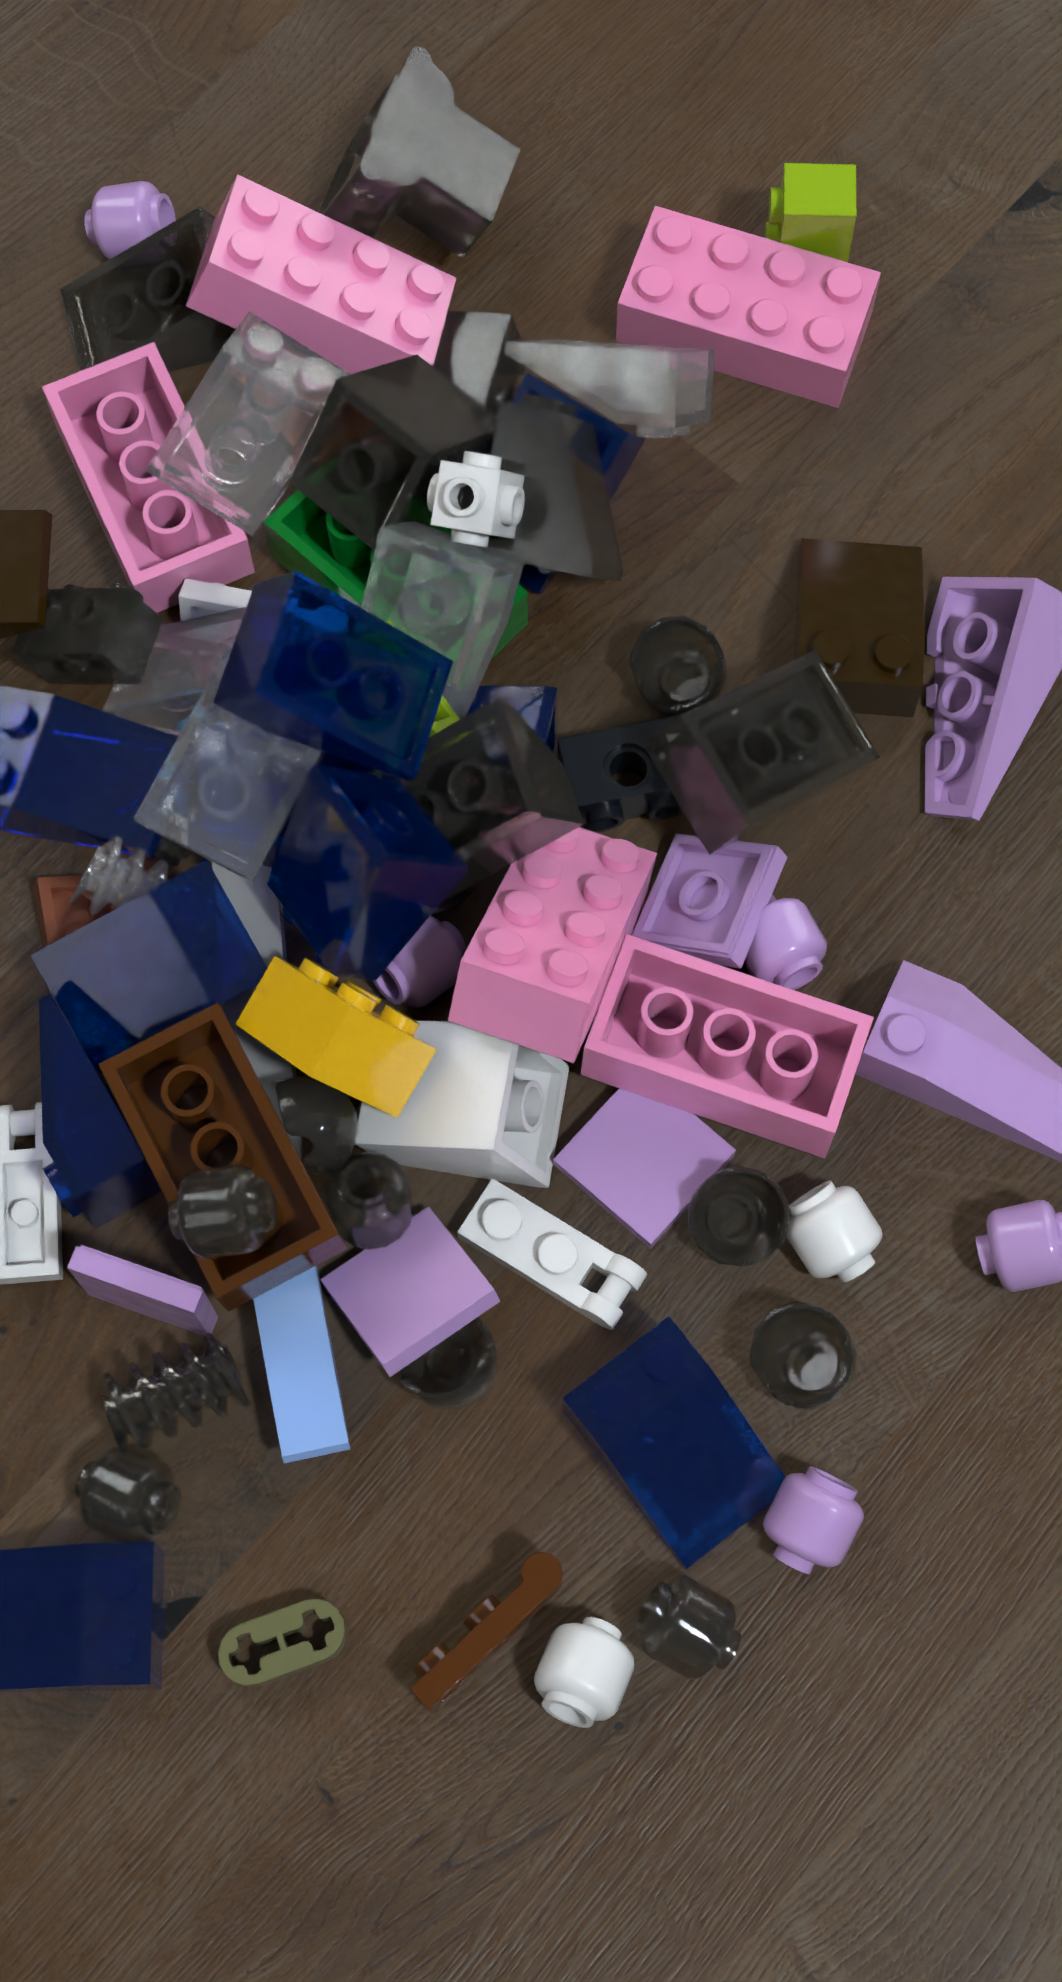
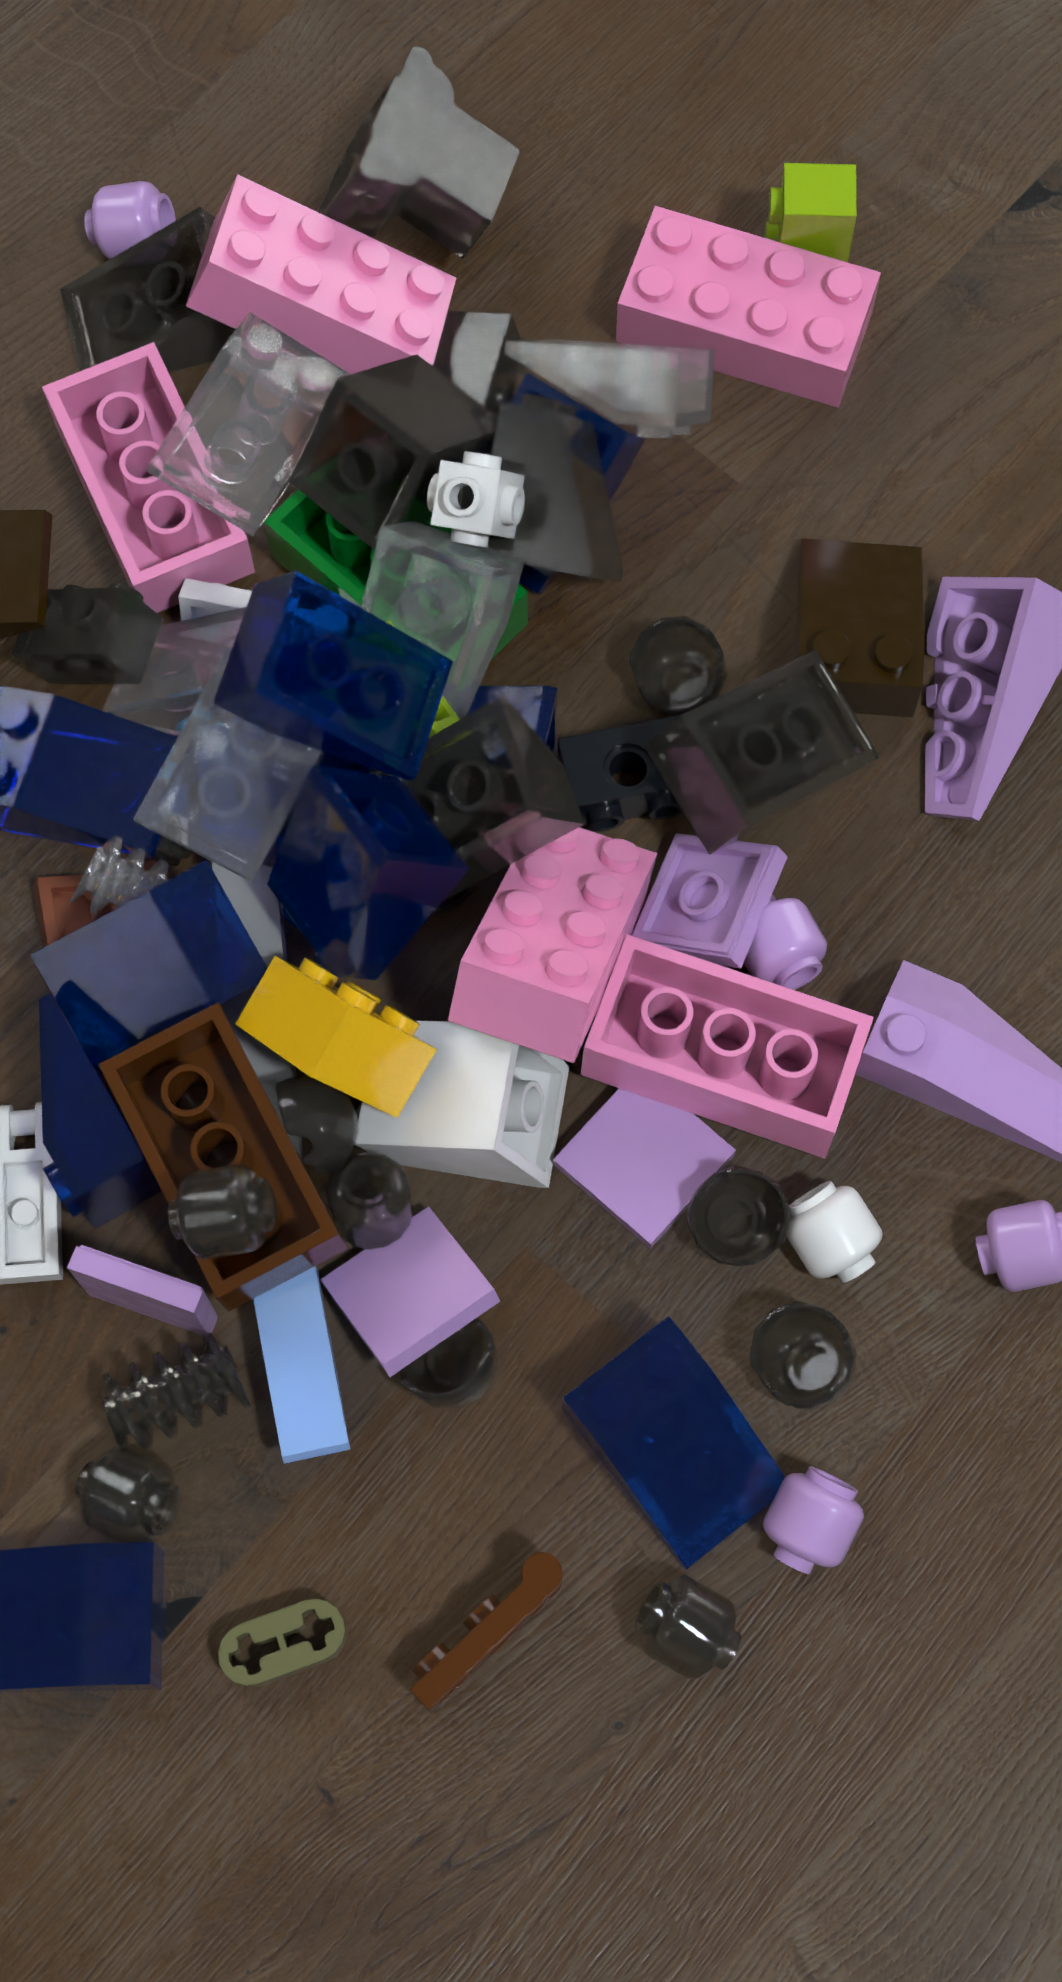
lavender head [370,914,466,1008] -> none
white plate [457,1178,647,1330] -> none
white head [534,1617,635,1728] -> none

